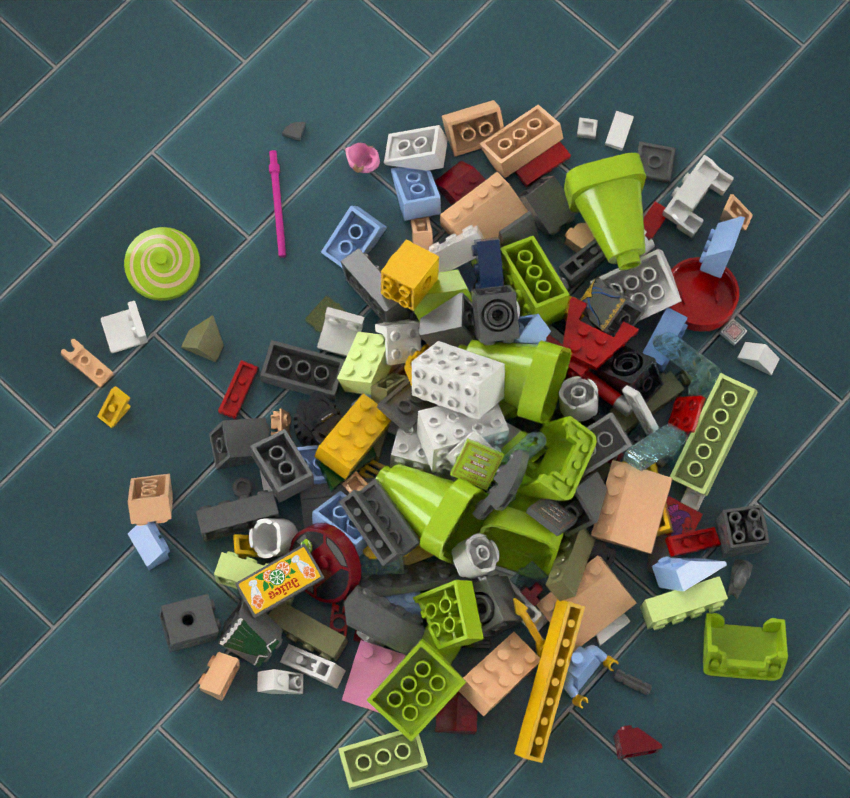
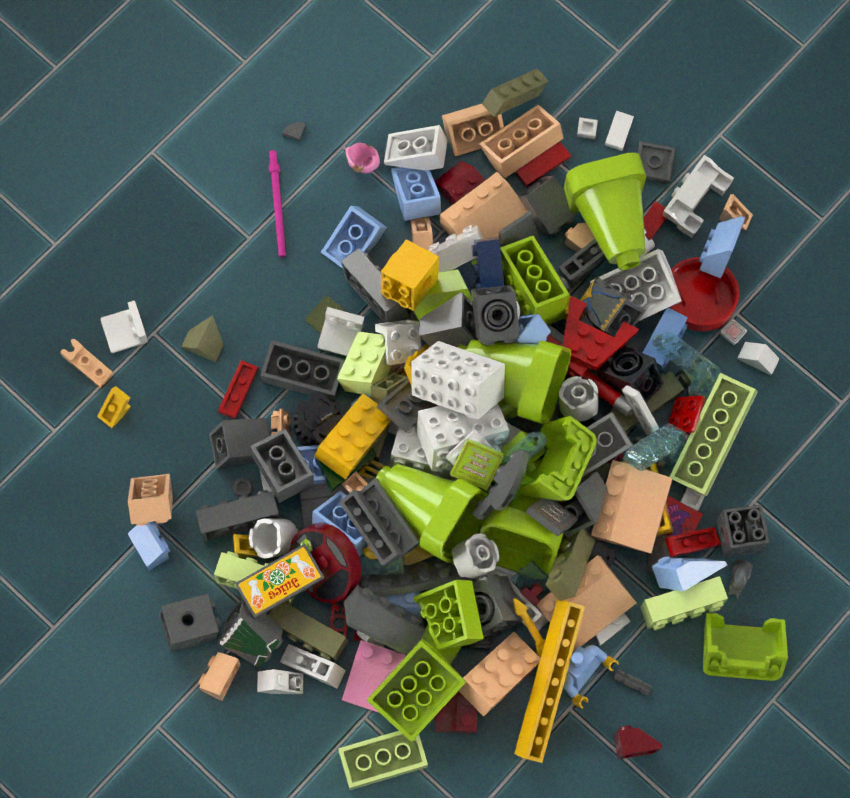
lime dish [124,227,200,301] -> none
none -> olive brick [482,69,549,117]

